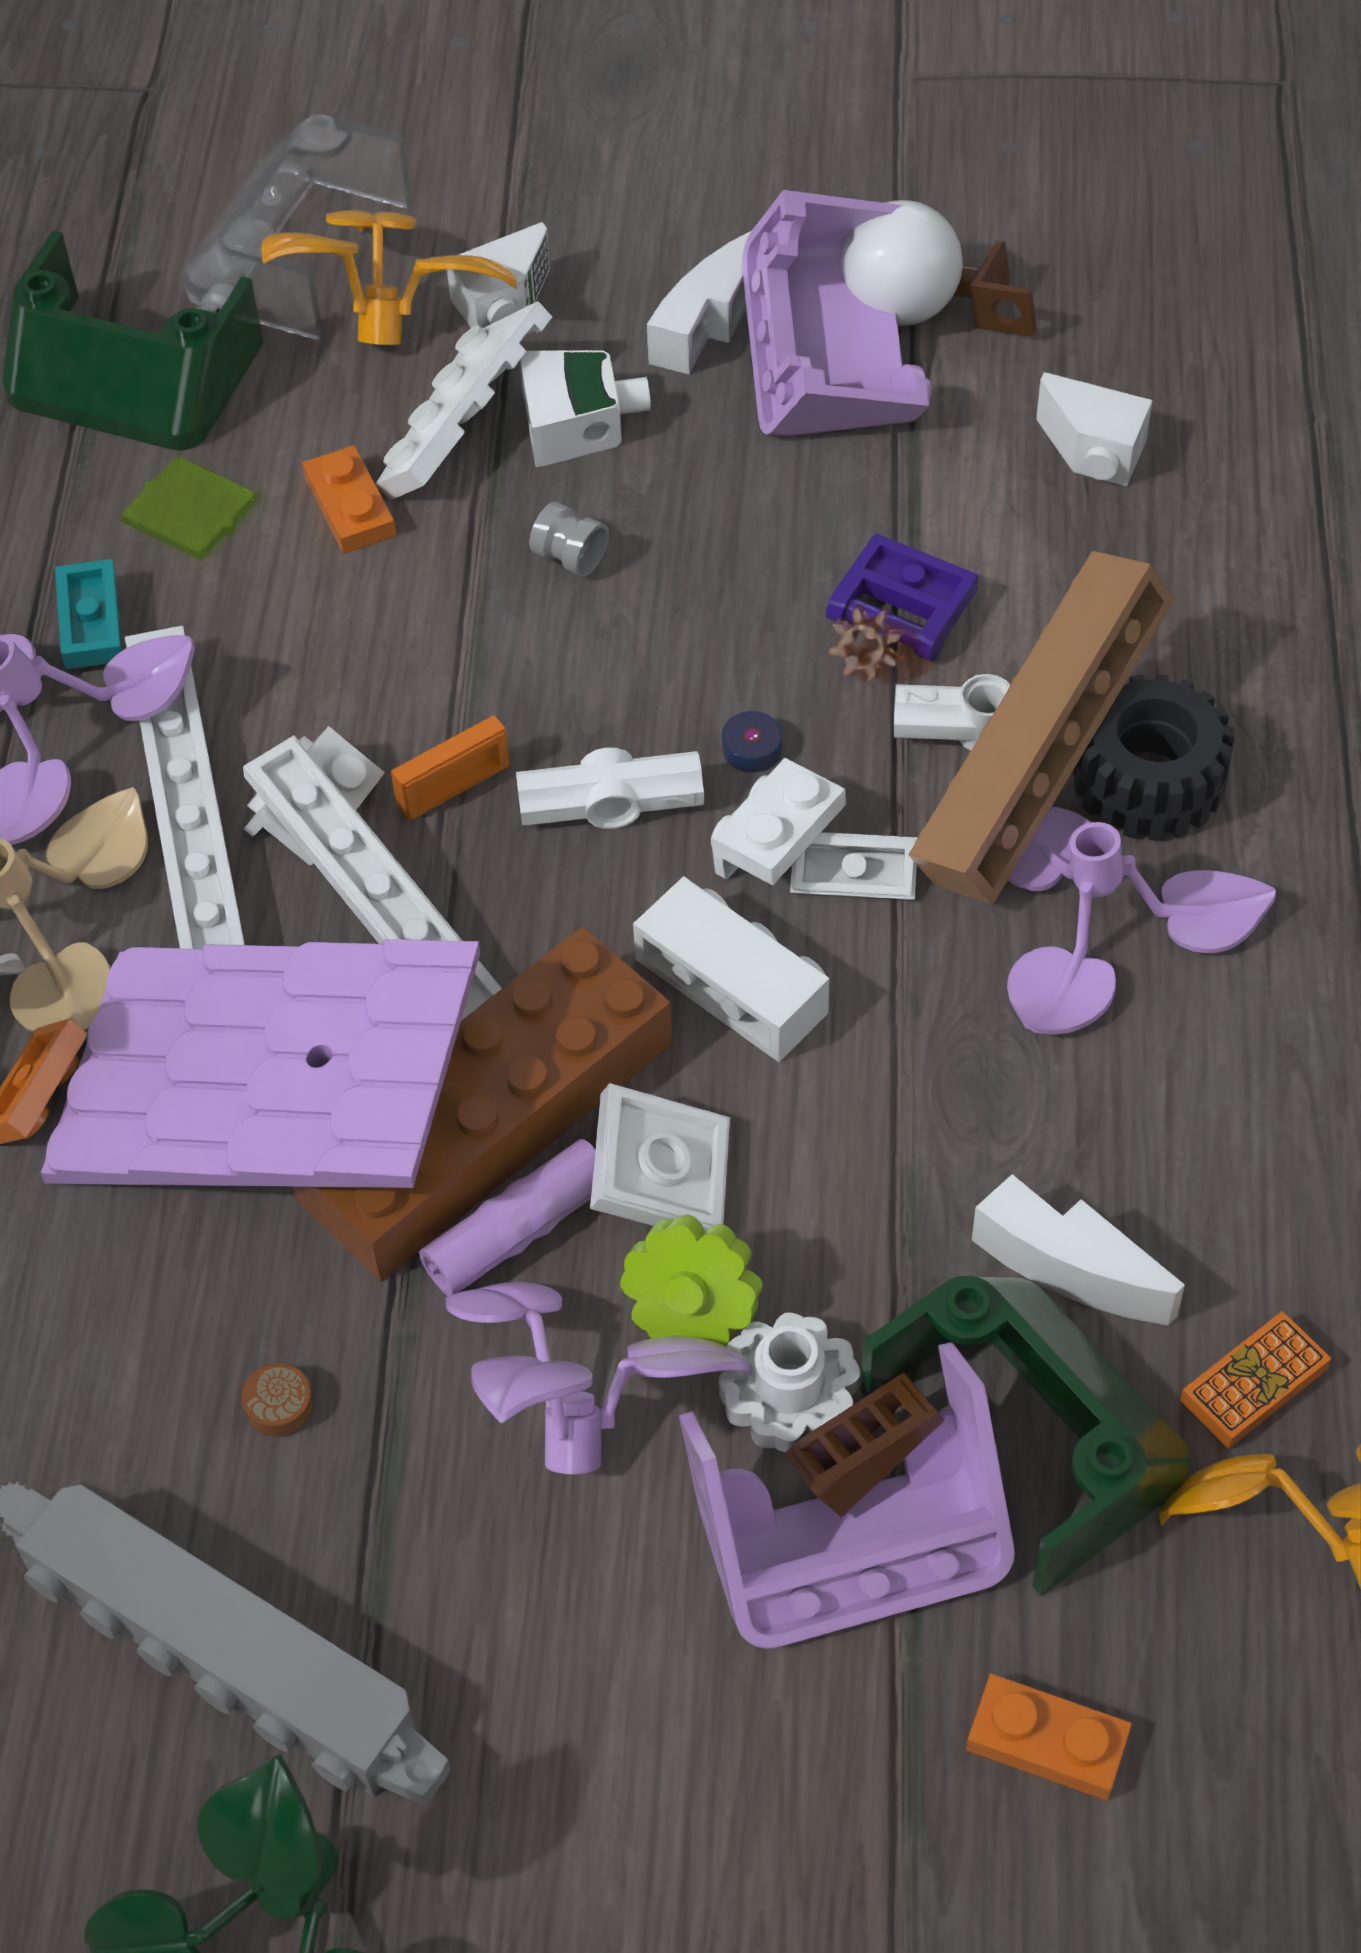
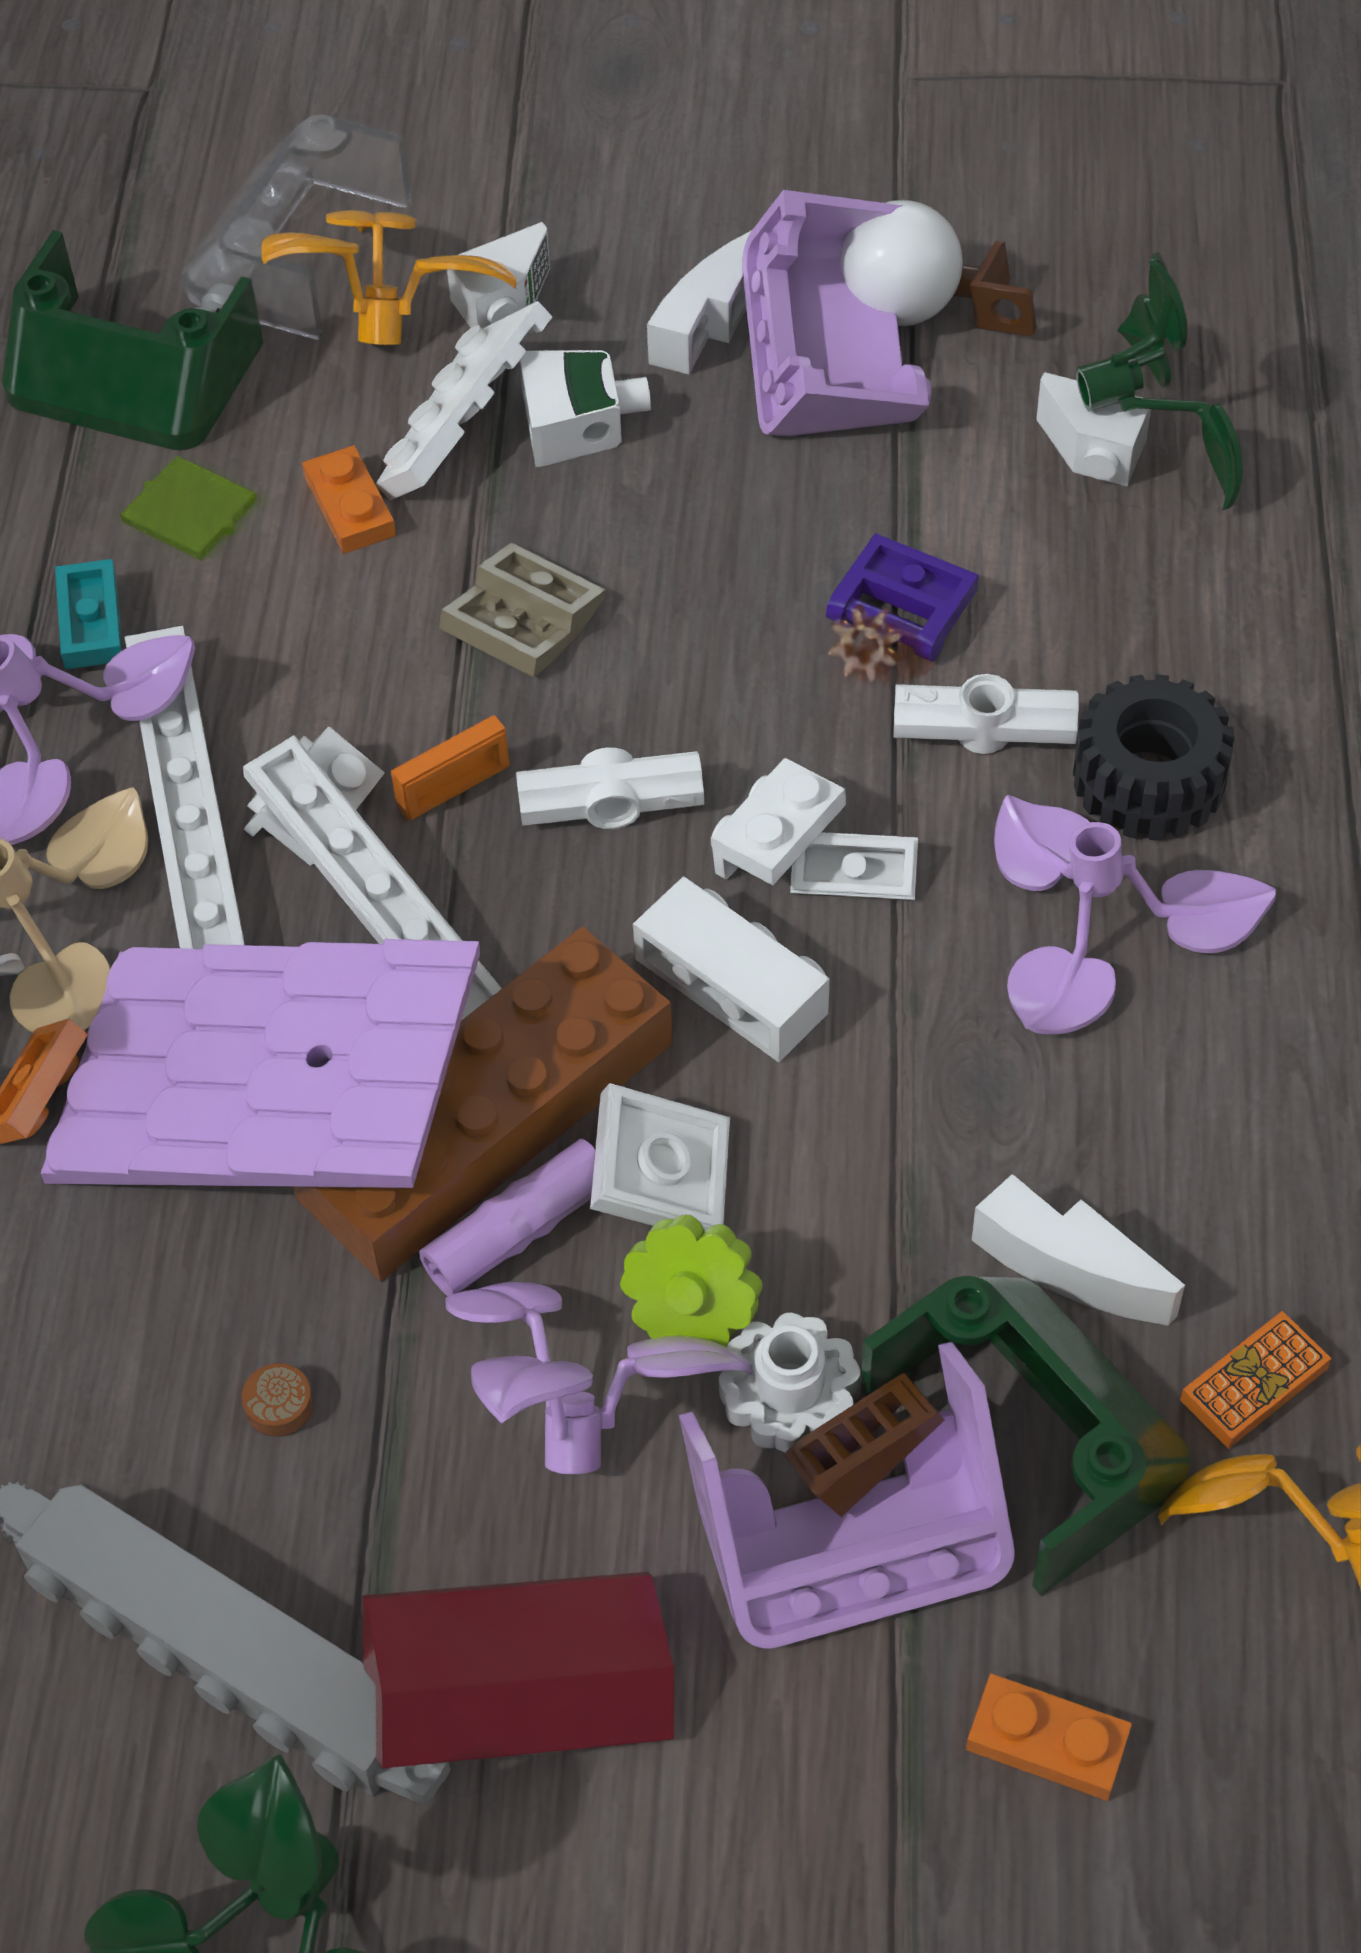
light grey wheel [529,501,609,577] -> none
dark blue tile [722,711,782,772] -> none
medium nougat brick [908,551,1175,905] -> none
none -> dark red slope [363,1572,674,1769]
none -> dark tan slope [439,542,606,678]
none -> dark green plant [1076,252,1243,511]

